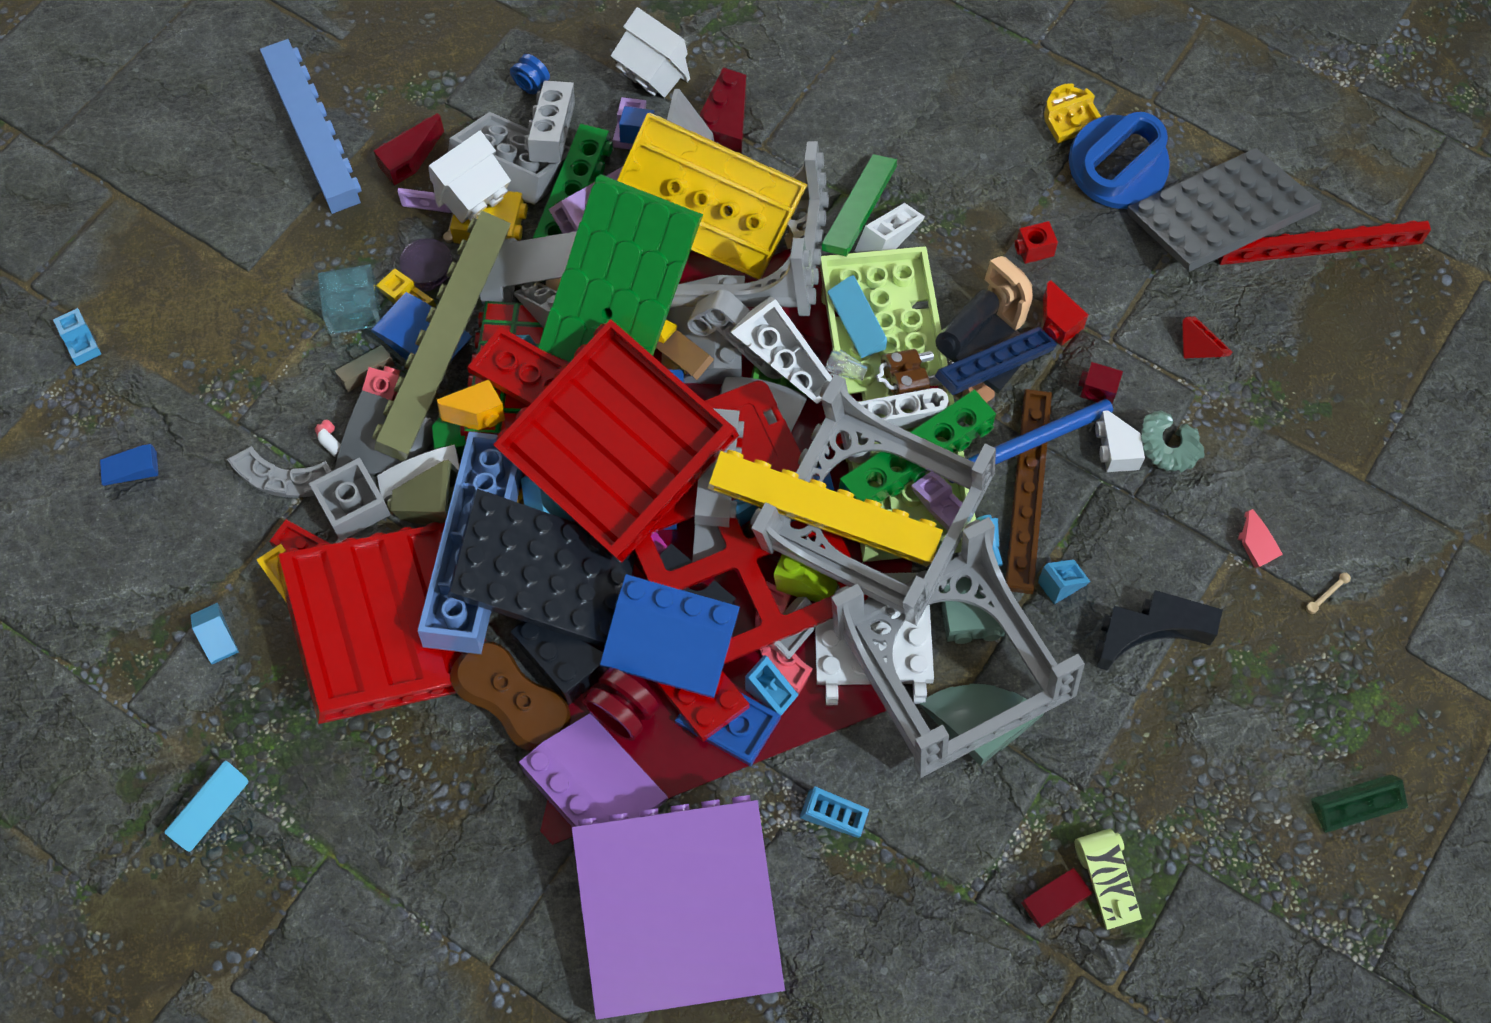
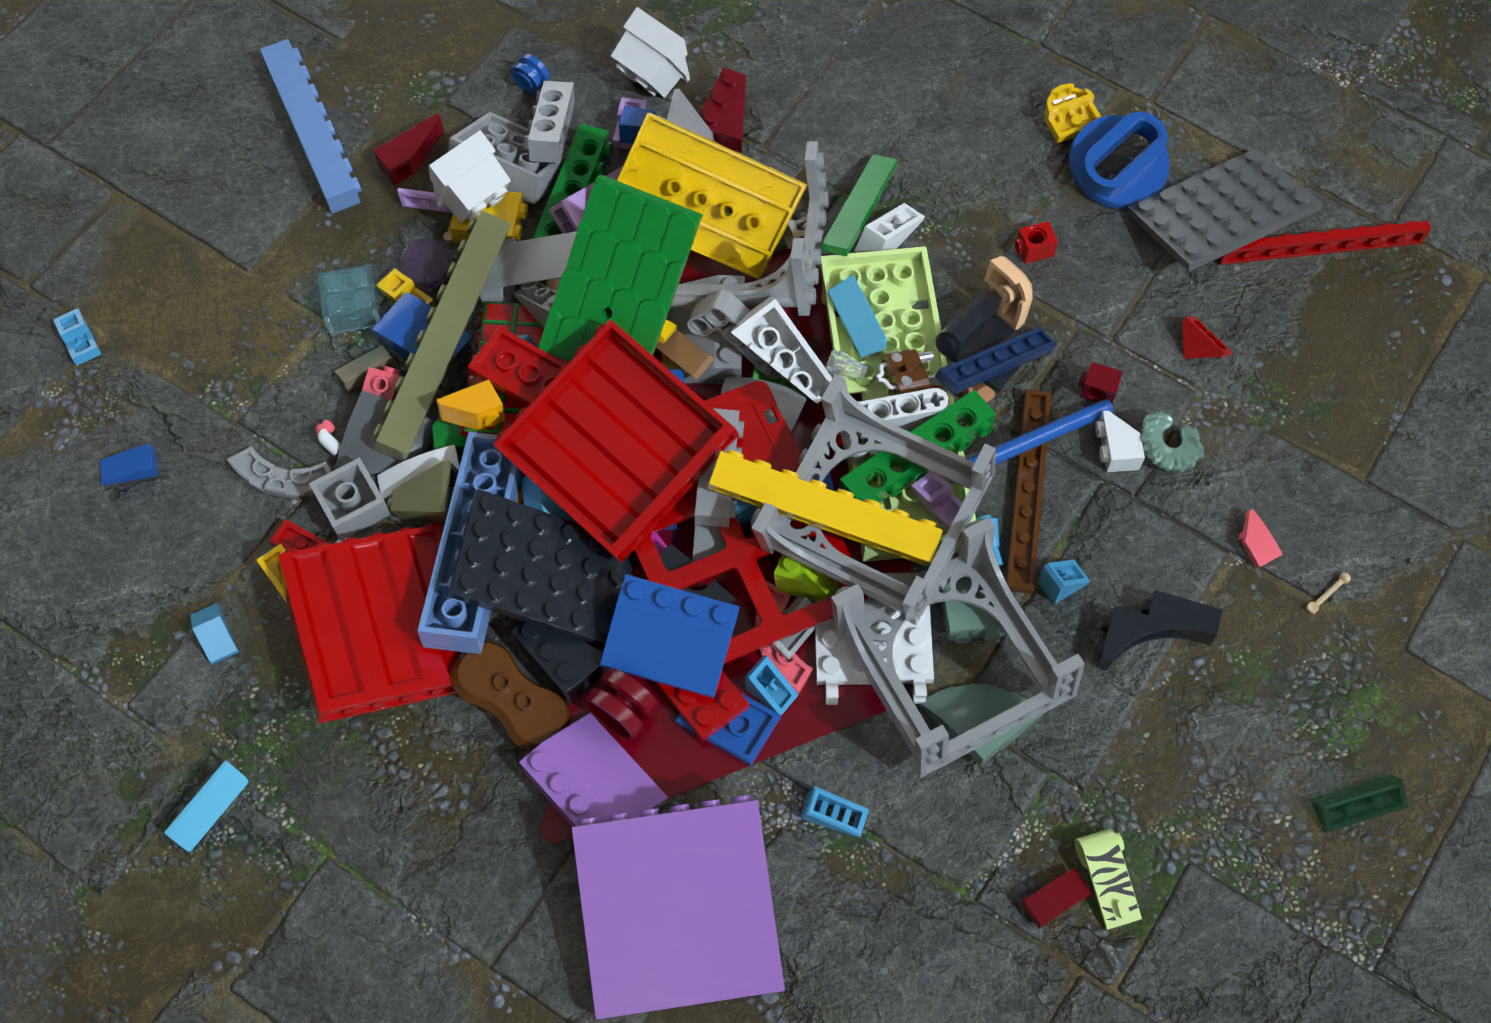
red slope [1043,280,1088,346] -> none

